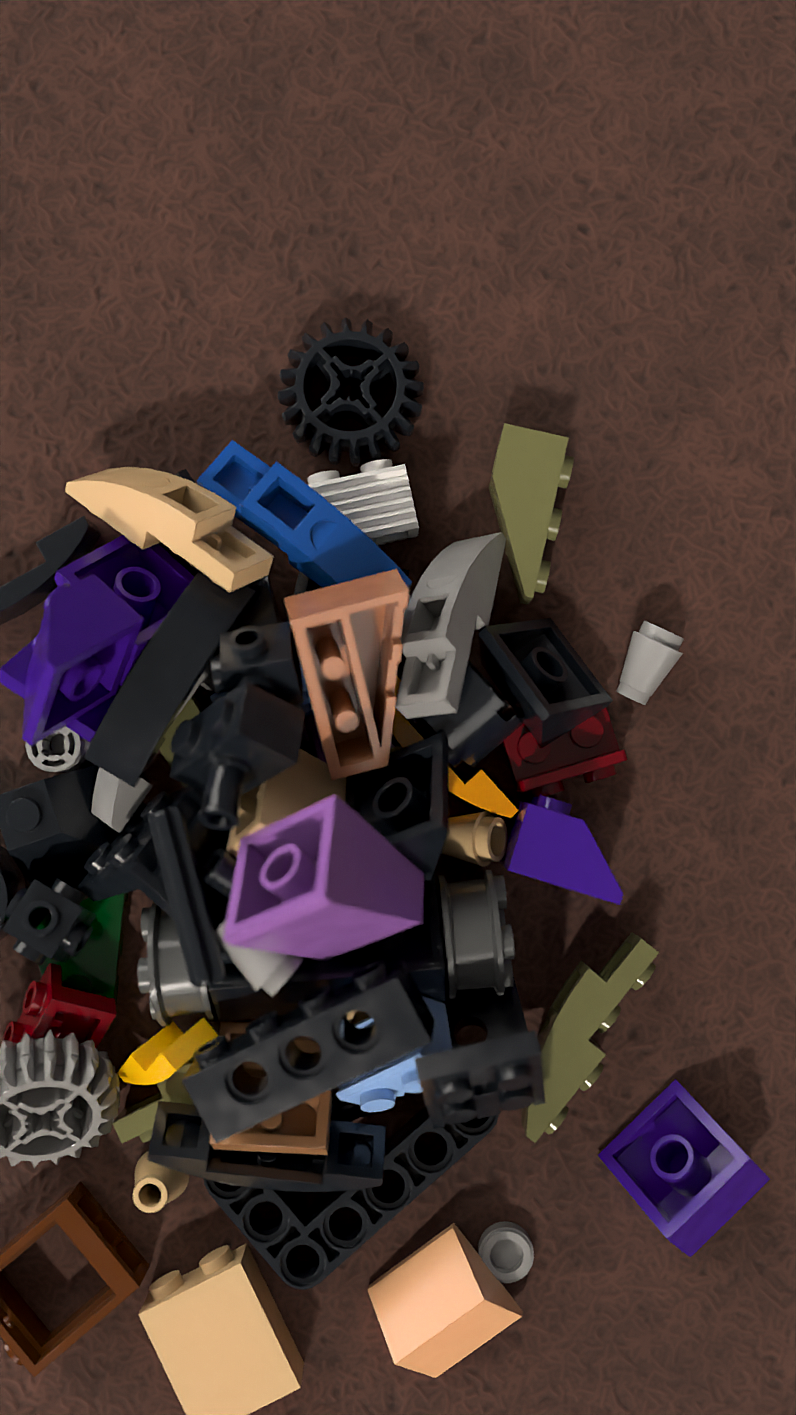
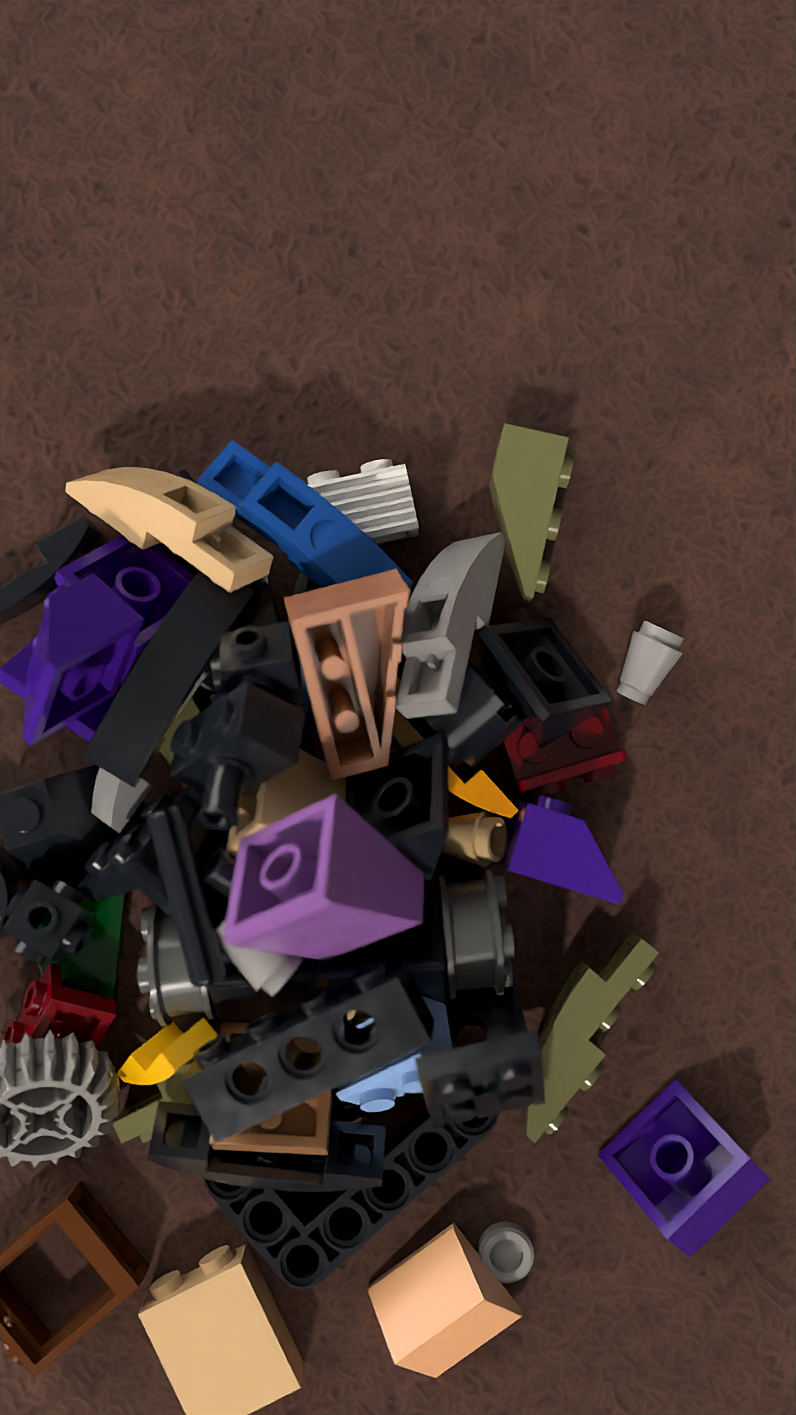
light grey wheel [25,726,91,772] -> none
tan cone [133,1151,189,1213] -> none
black gear [278,317,424,467] -> none

